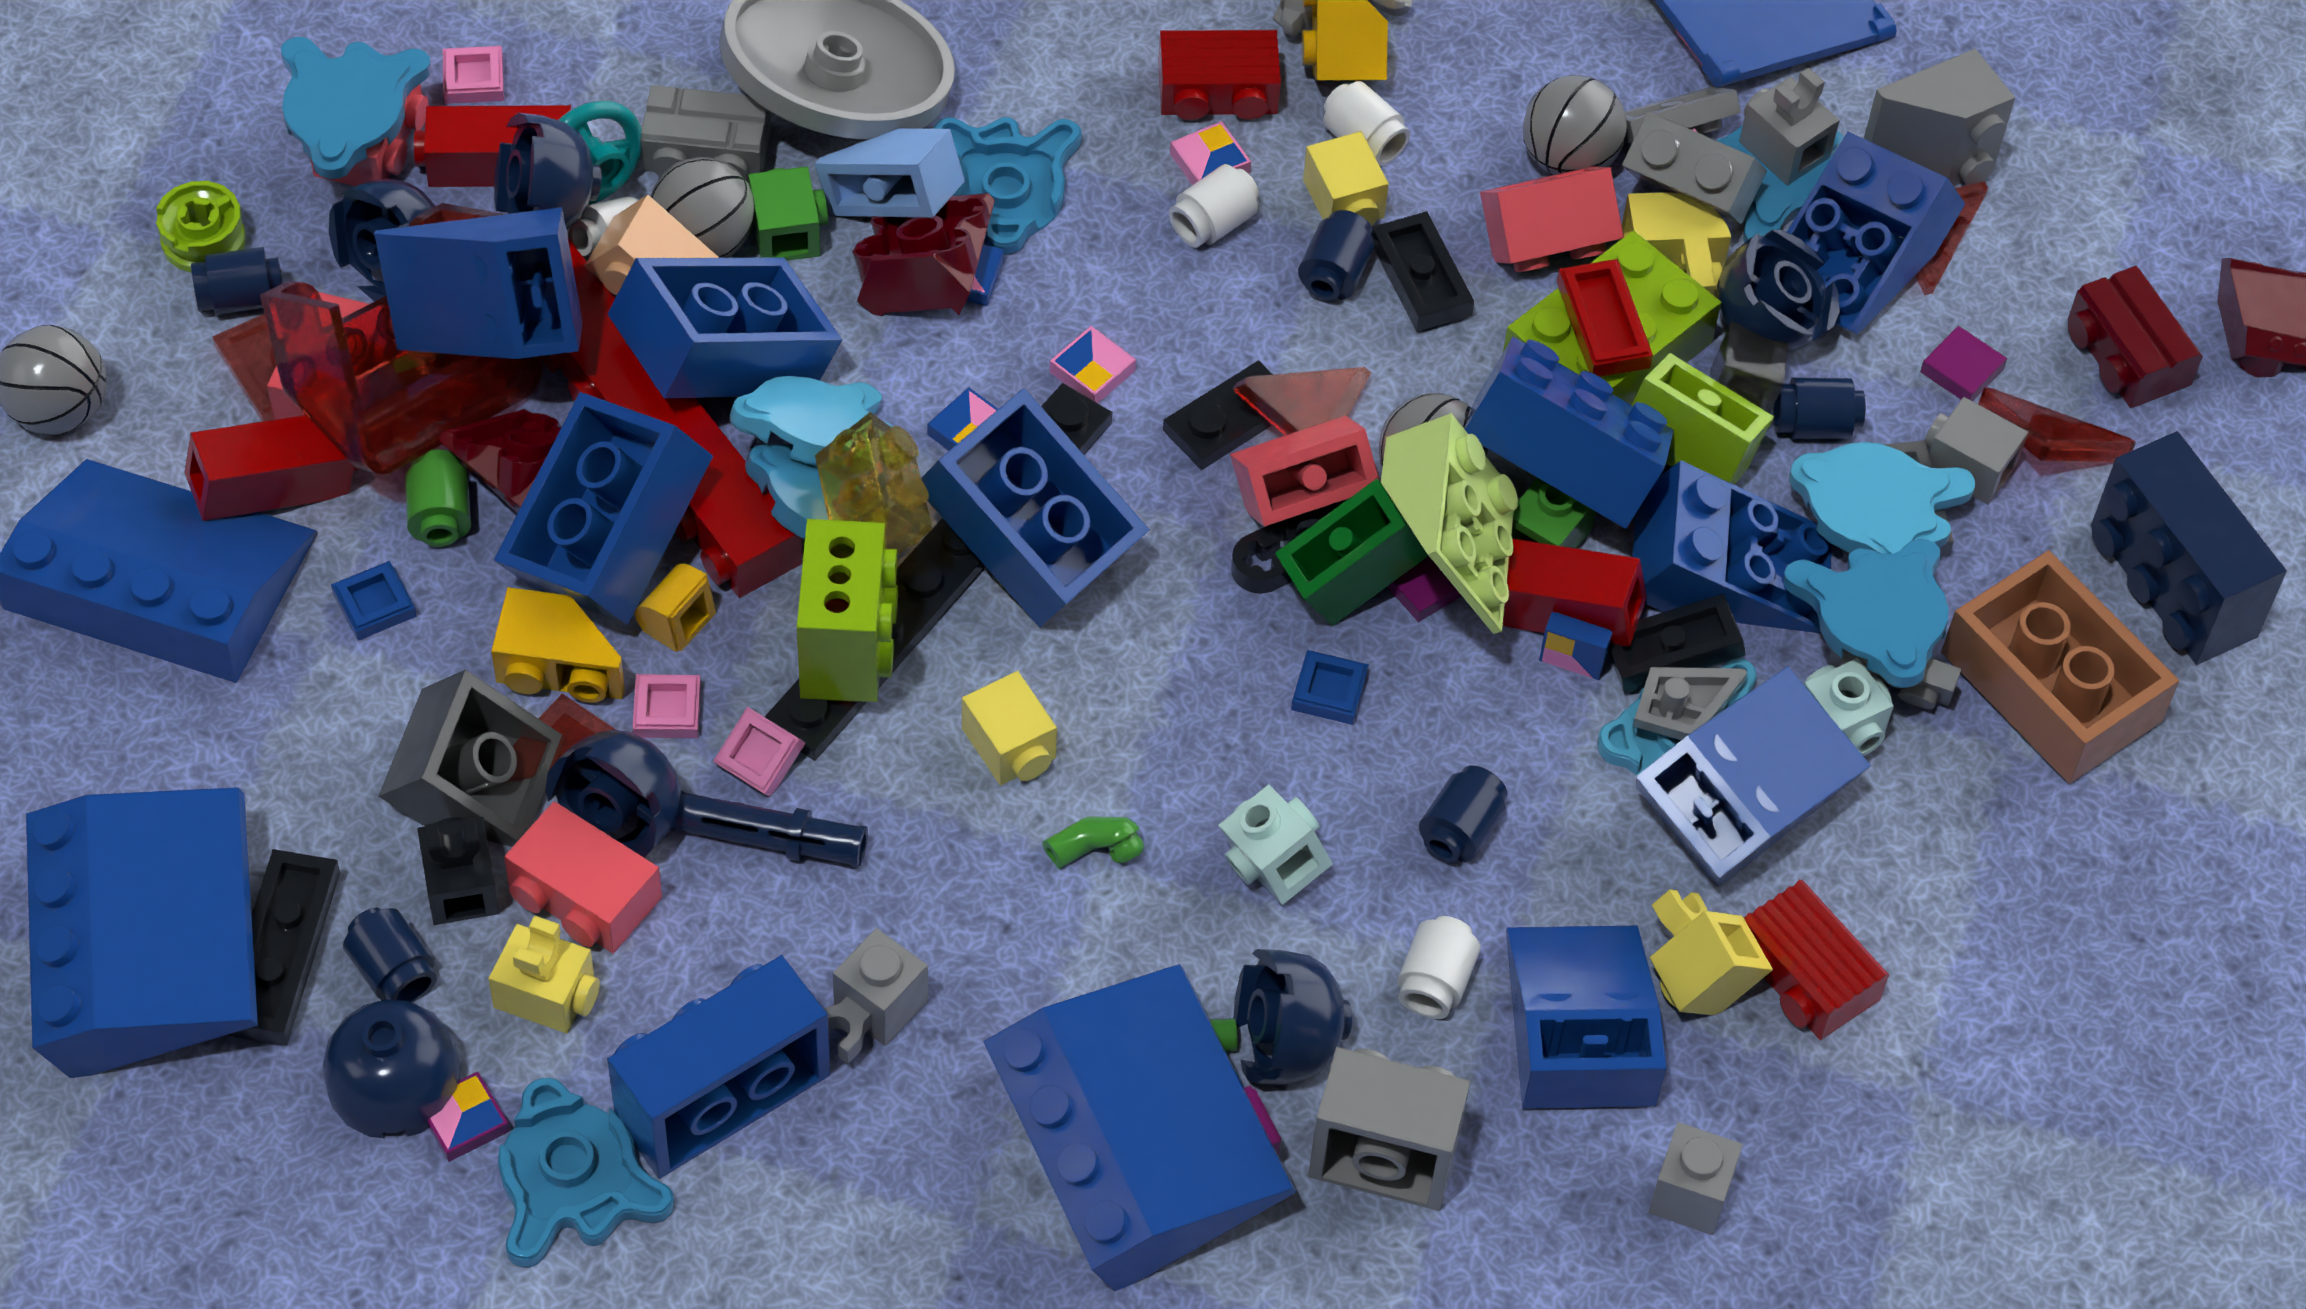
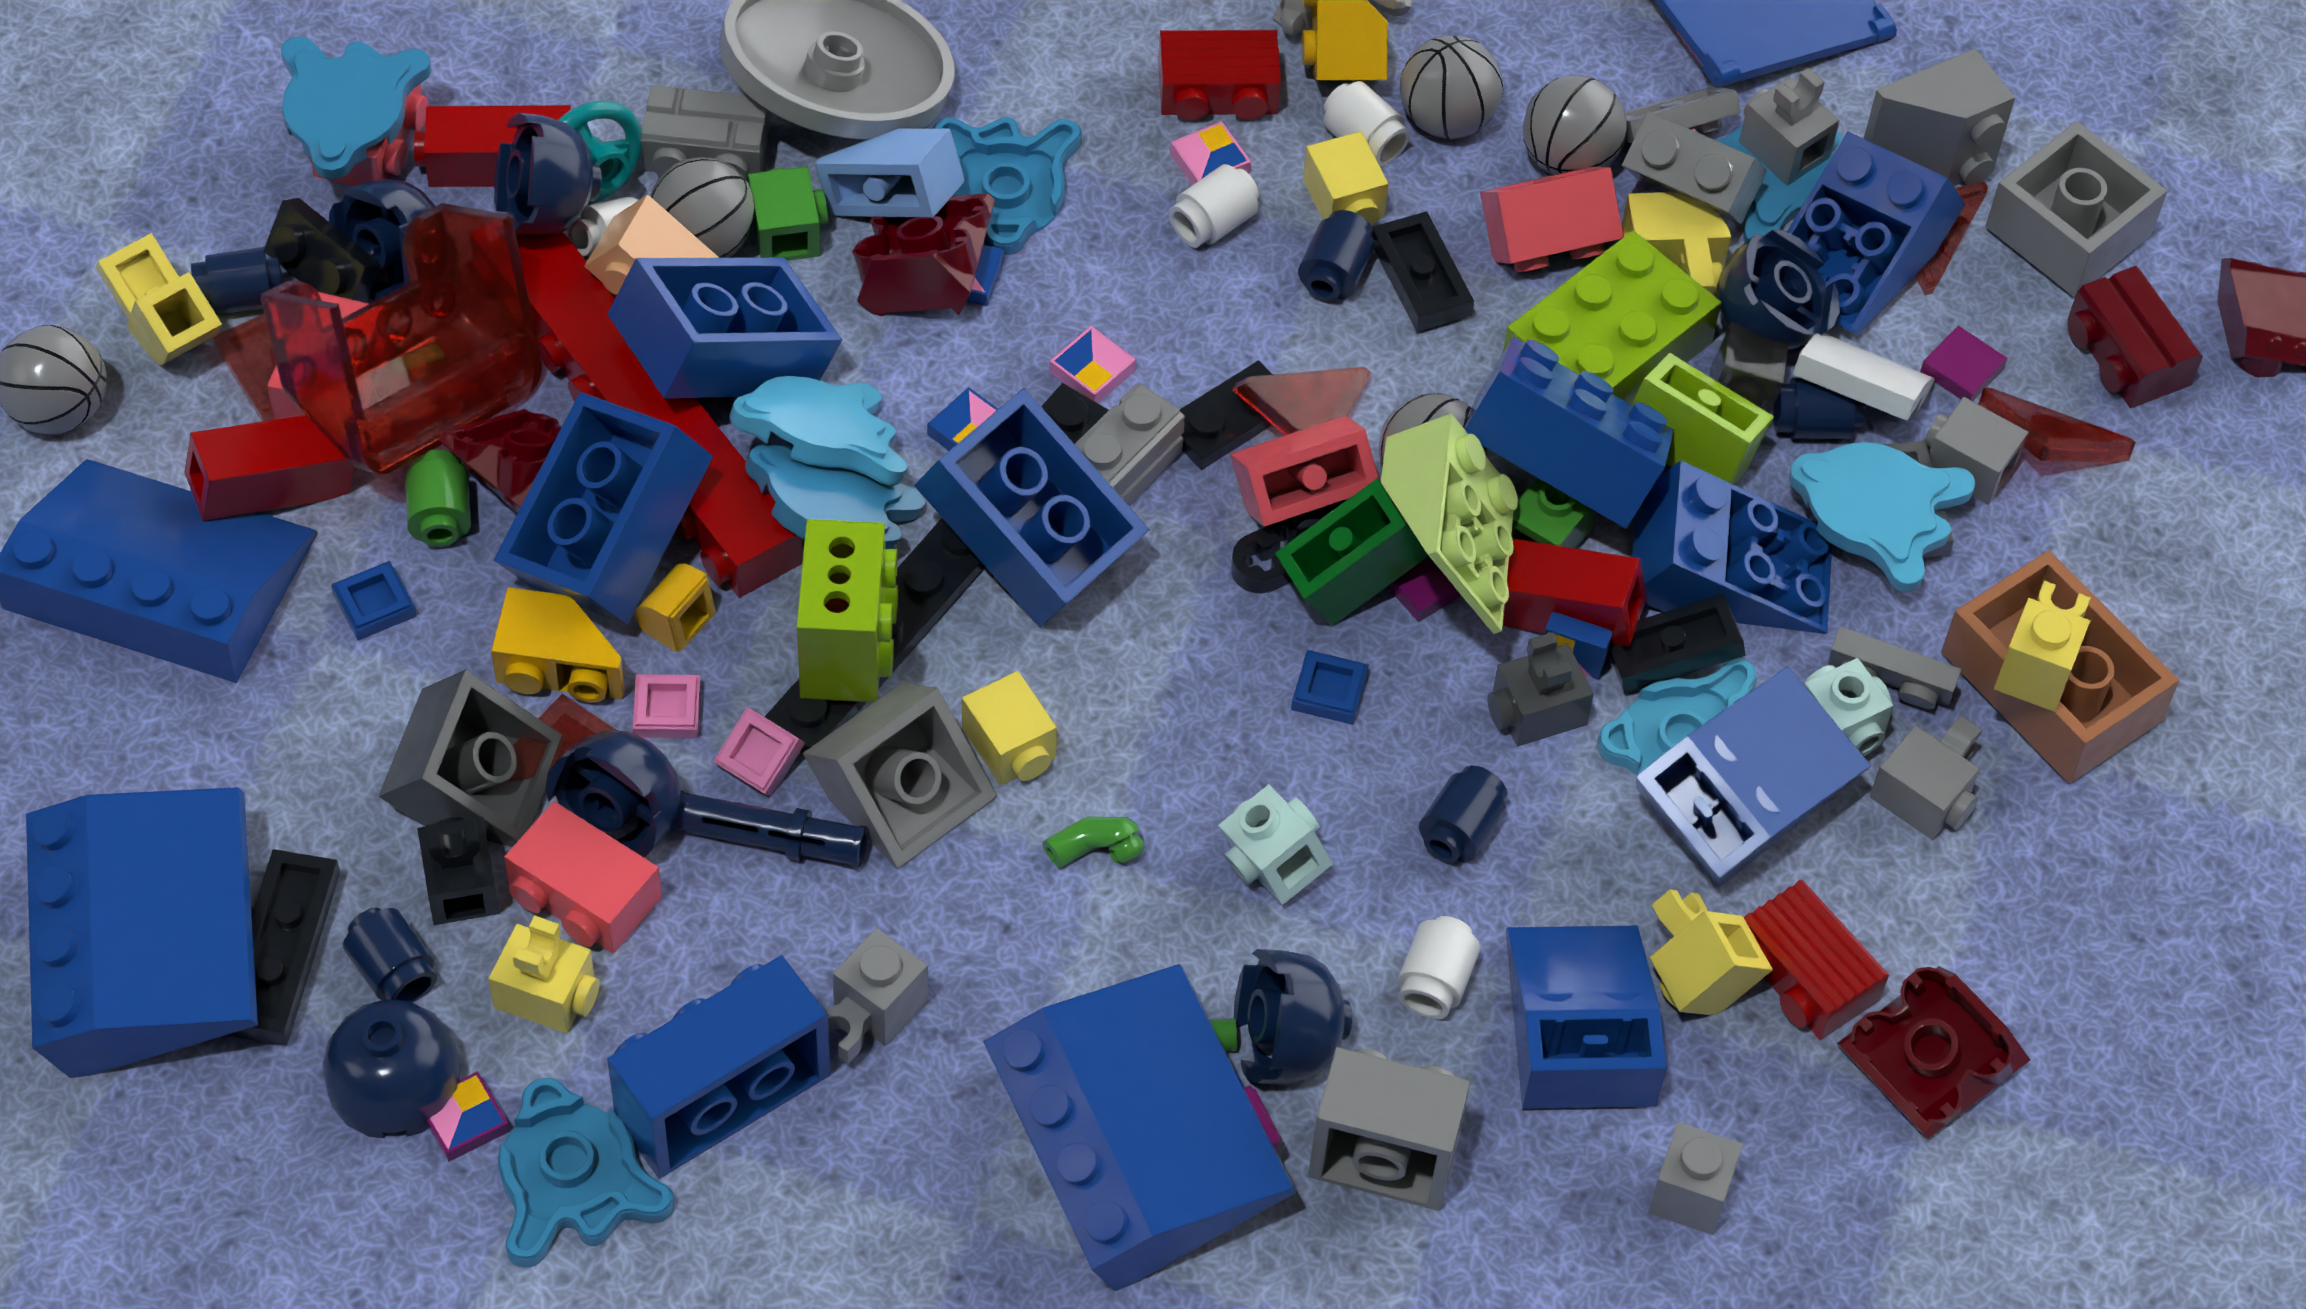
lime wheel [155,181,246,273] -> none
blue slope [374,207,583,359] -> none
bright pink tile [443,46,504,104] -> none
clear yellow brick [815,412,933,556] -> none
red tile [1557,259,1653,377] -> none
light grey piece [1633,667,1747,740] -> none
dark azure tile [1784,539,1949,688] -> none
dark blue brick [2091,431,2287,666] -> none
none -> light yellow brick [96,233,222,365]
none -> black plate [264,198,382,303]
none -> light grey slope [803,682,997,869]
none -> light grey brick [1075,384,1185,506]
none -> light grey piece [1400,35,1503,139]
none -> dark grey brick [1487,632,1594,747]
none -> white slope [1793,334,1935,421]
none -> dark red slope [1837,966,2031,1139]
none -> light grey brick [1870,715,1982,840]
none -> light grey brick [1985,121,2167,297]
none -> light yellow brick [1994,581,2091,712]

